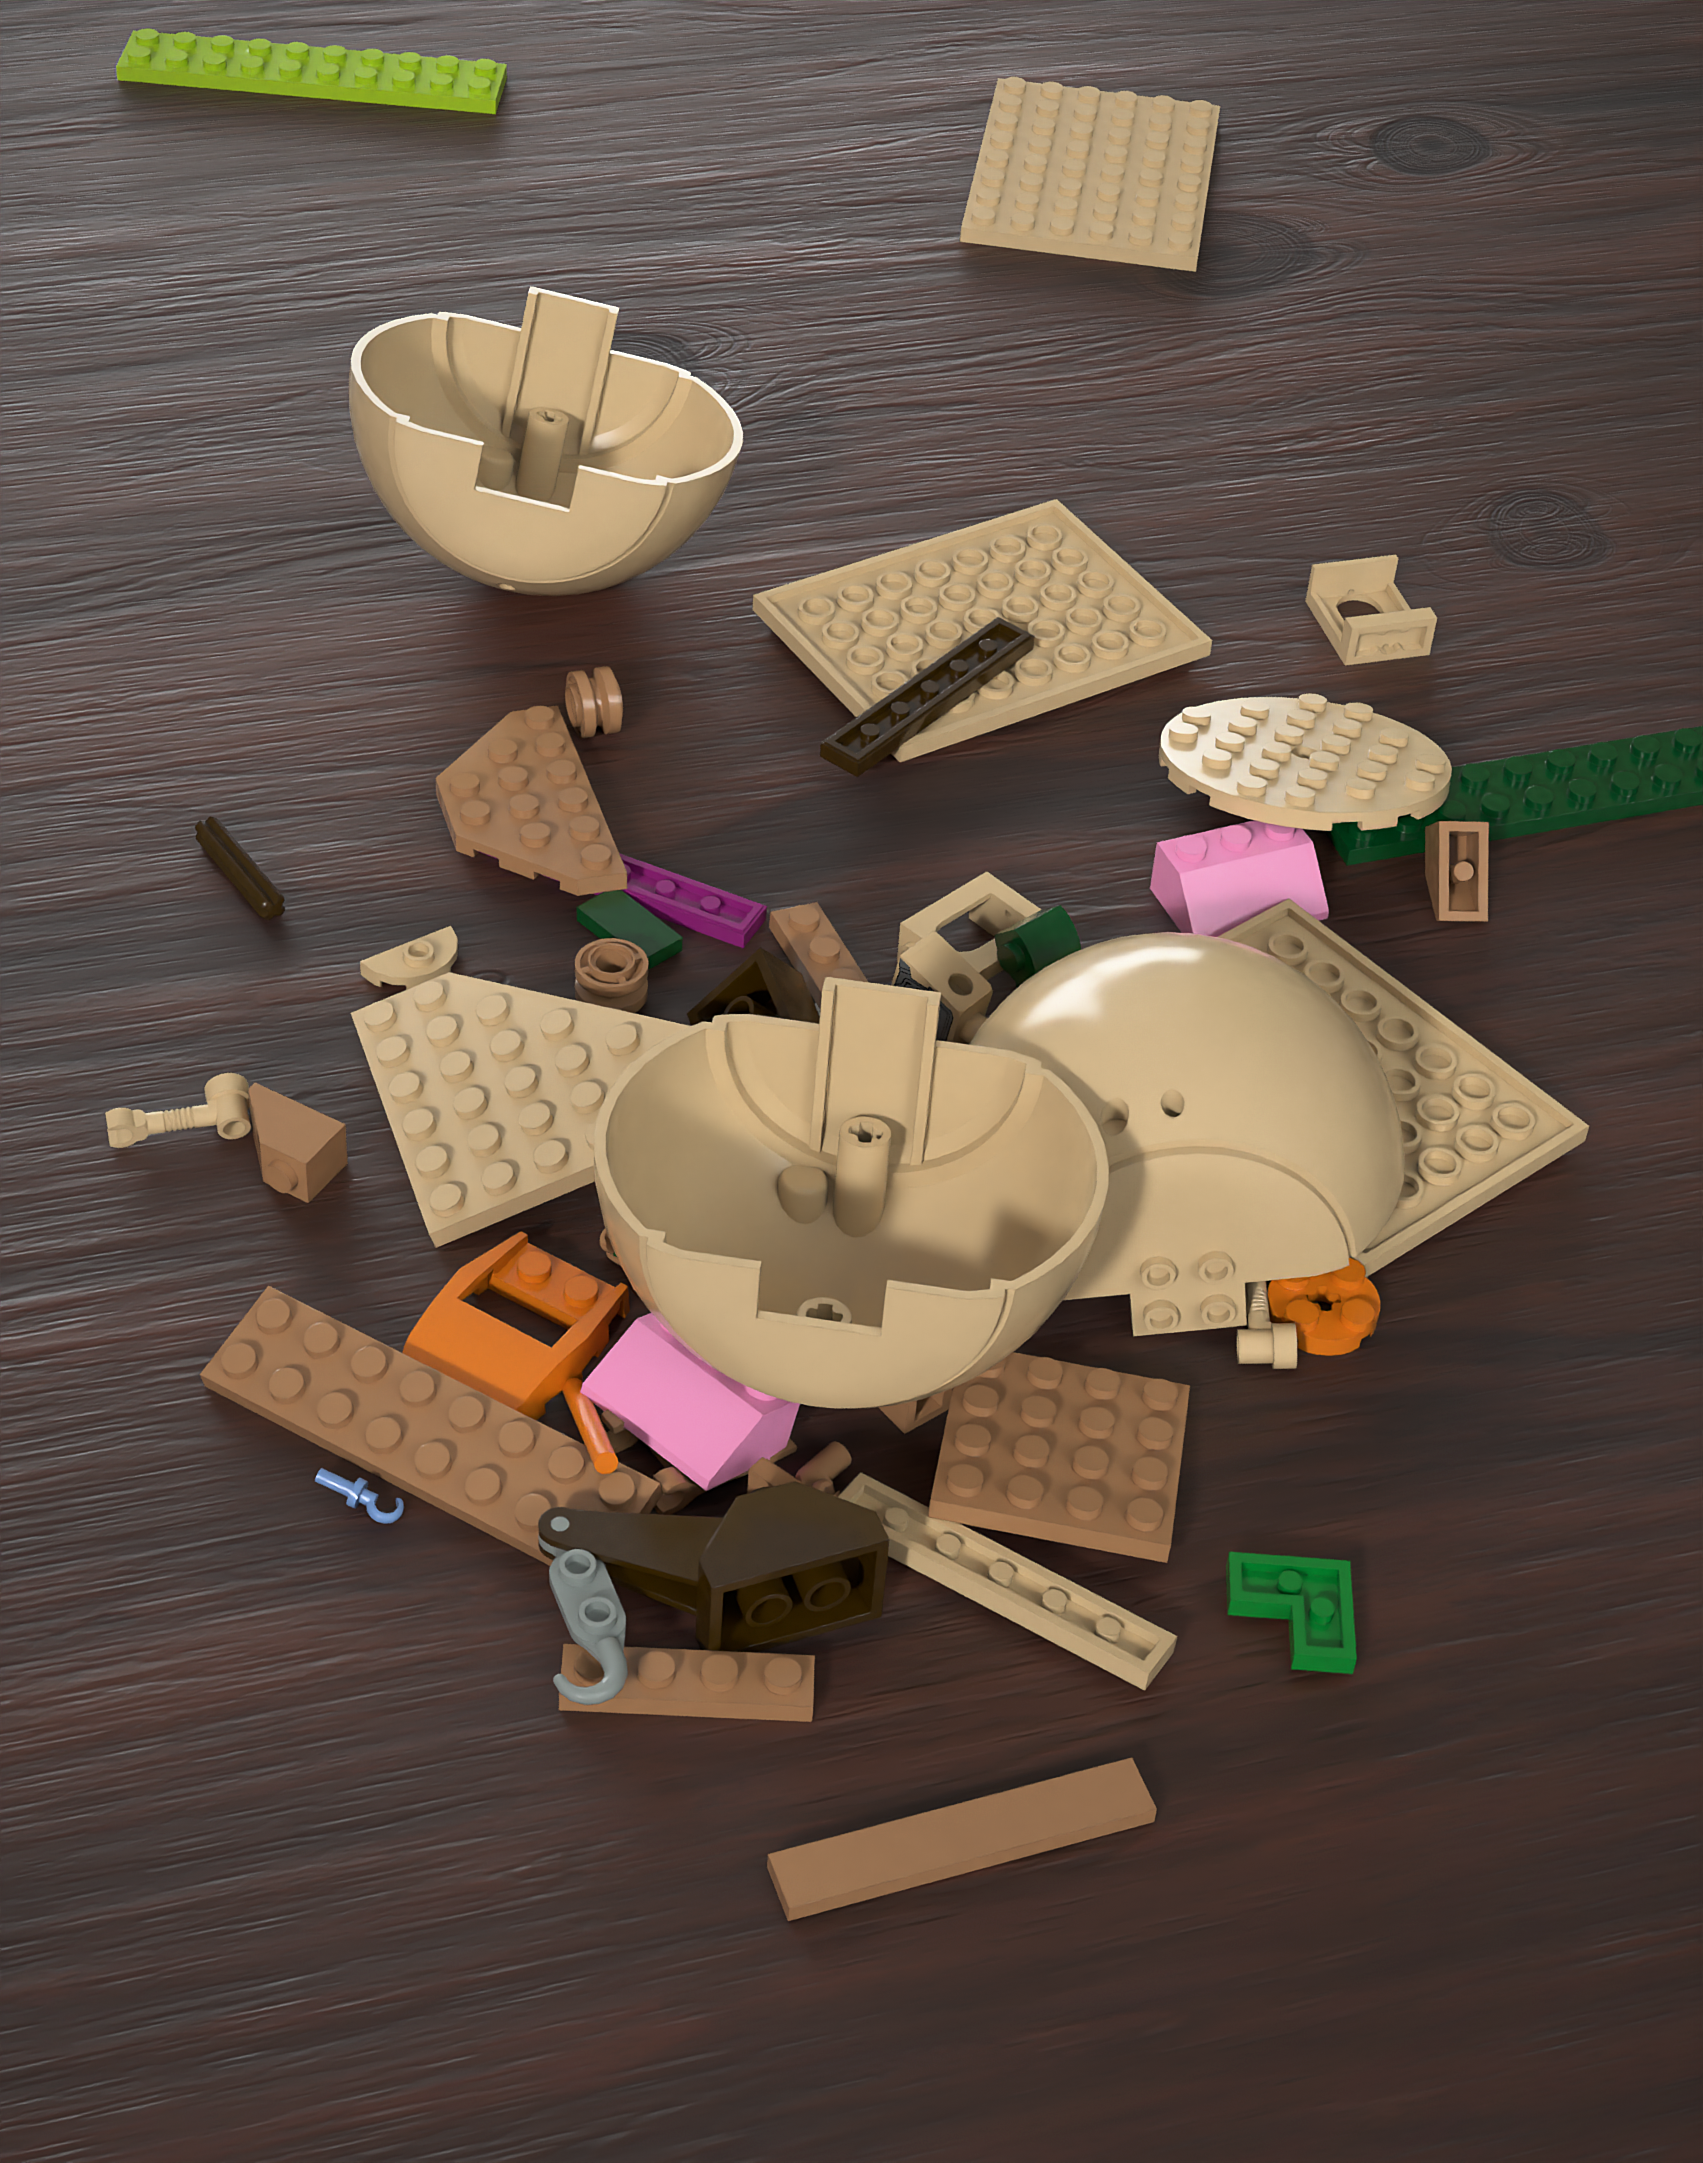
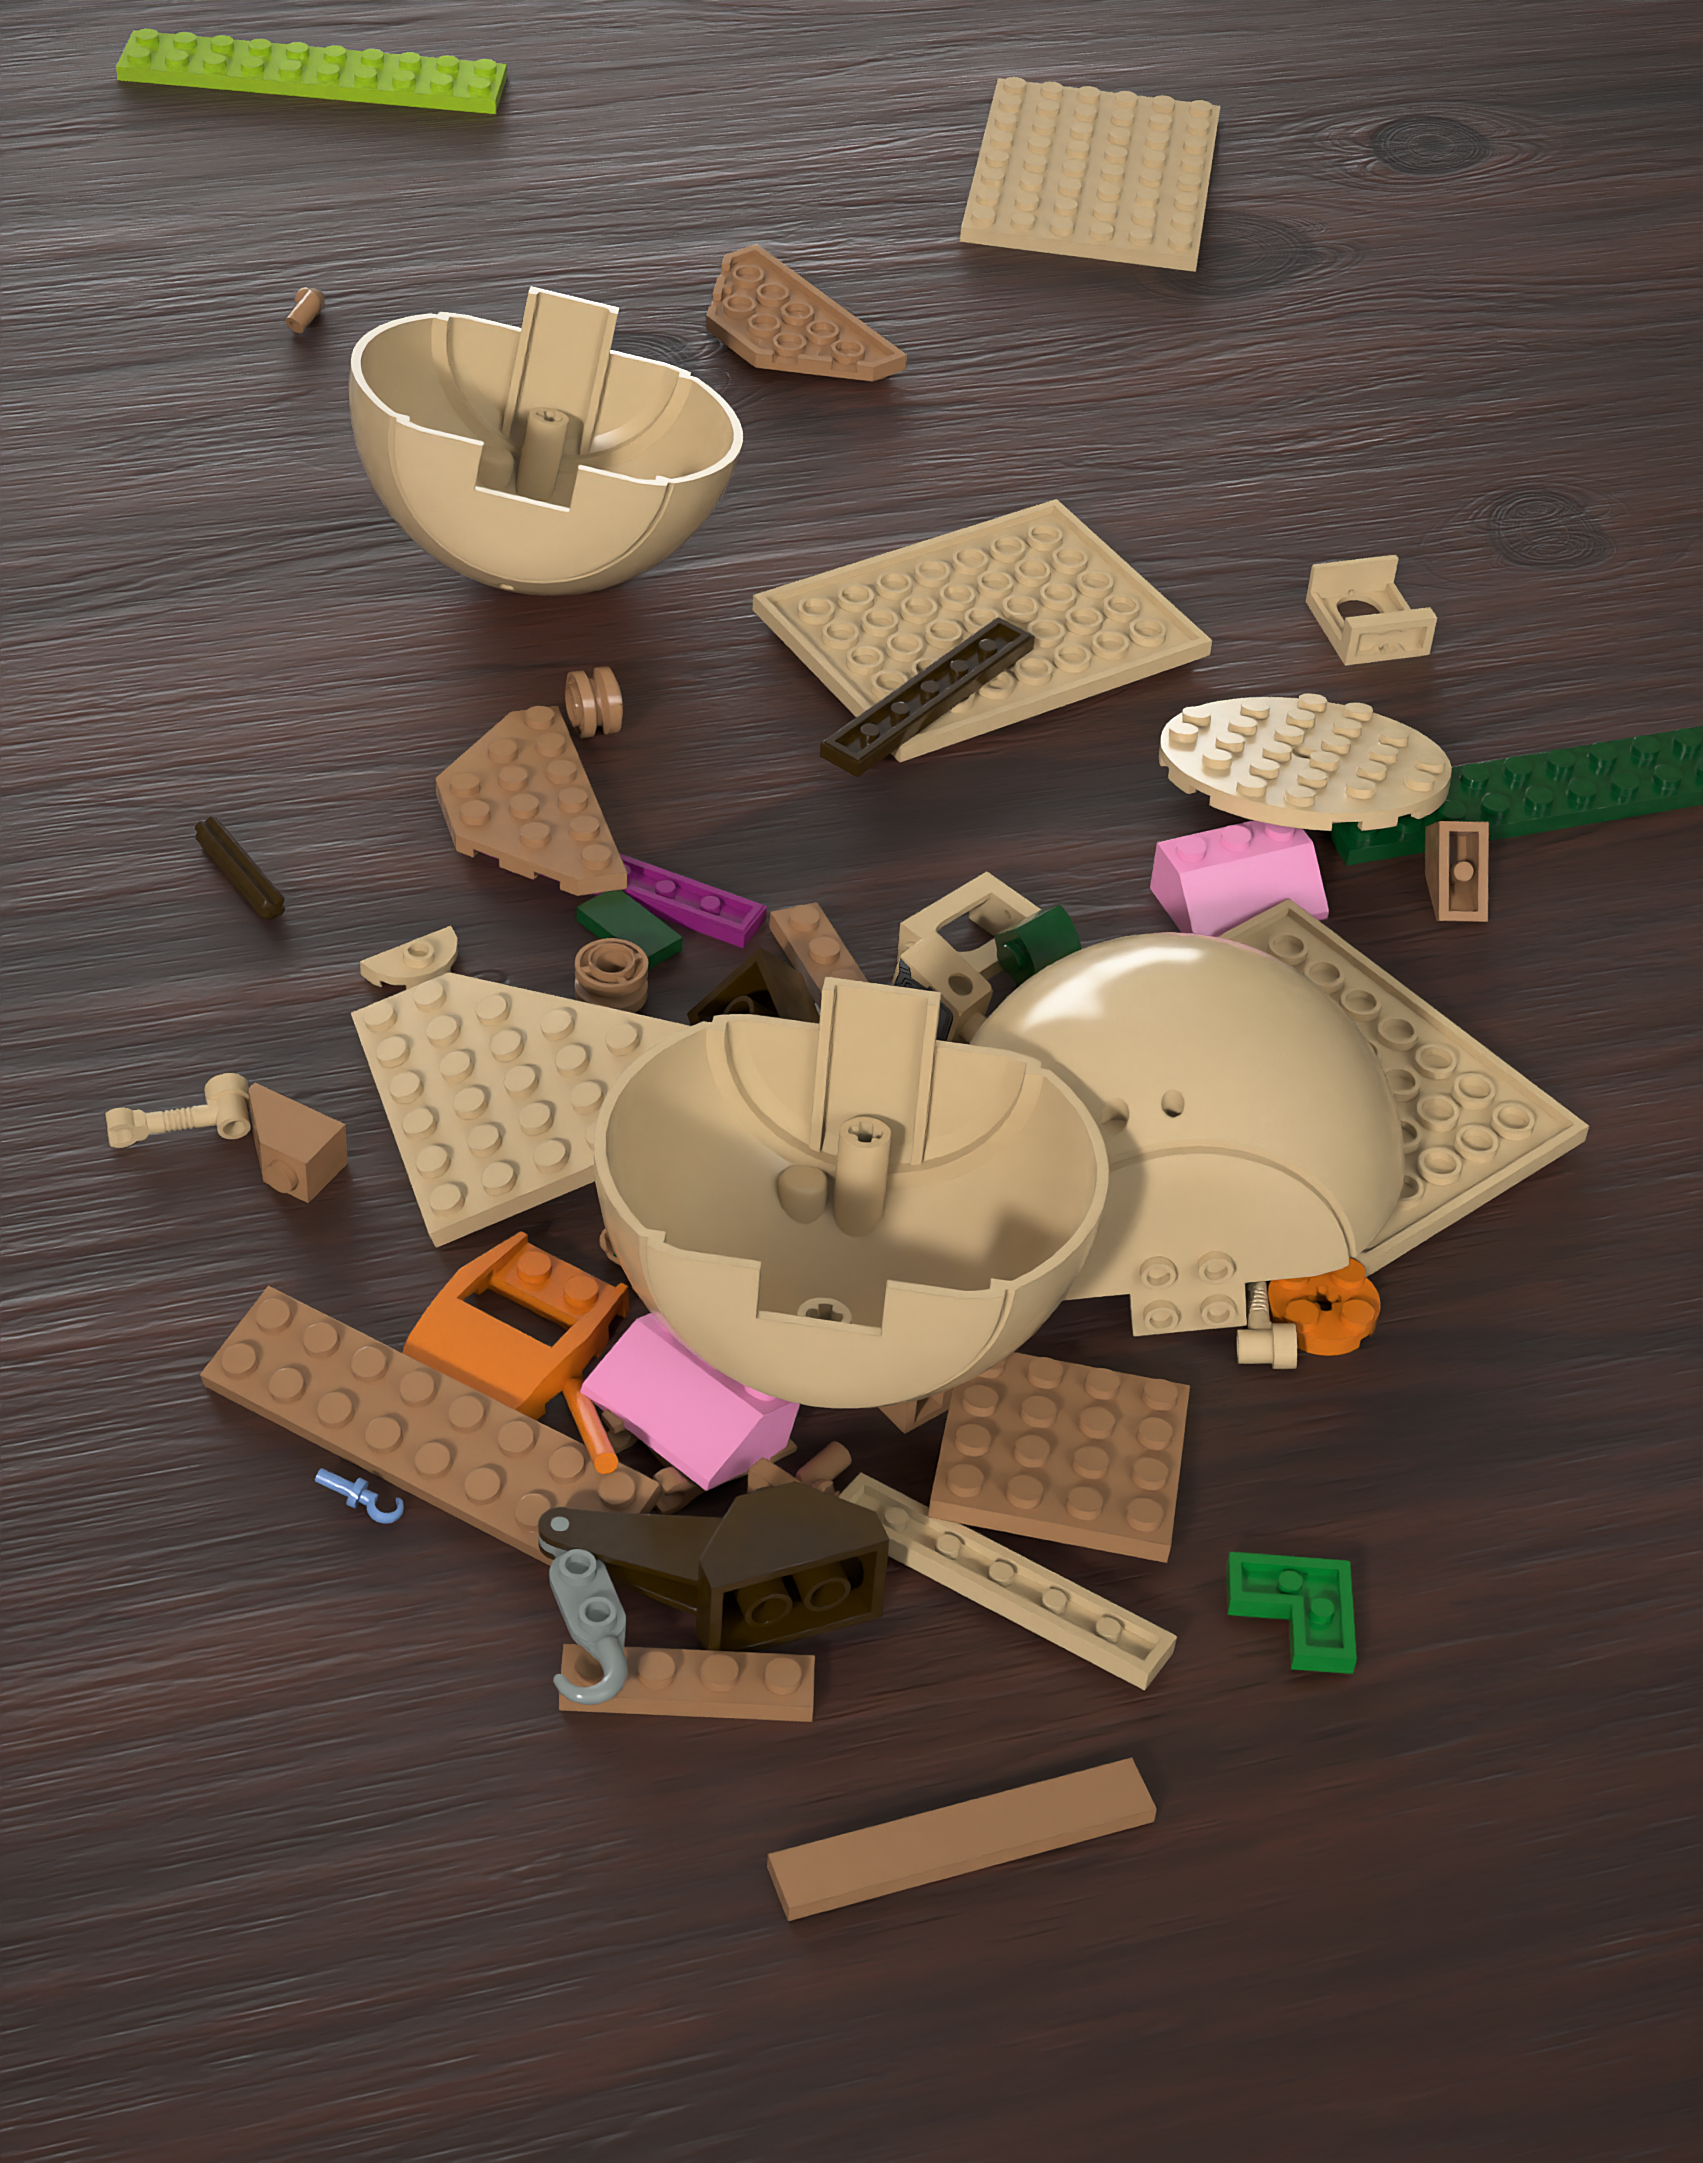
none -> medium nougat arm [285,287,325,333]
none -> medium nougat plate [706,244,907,382]

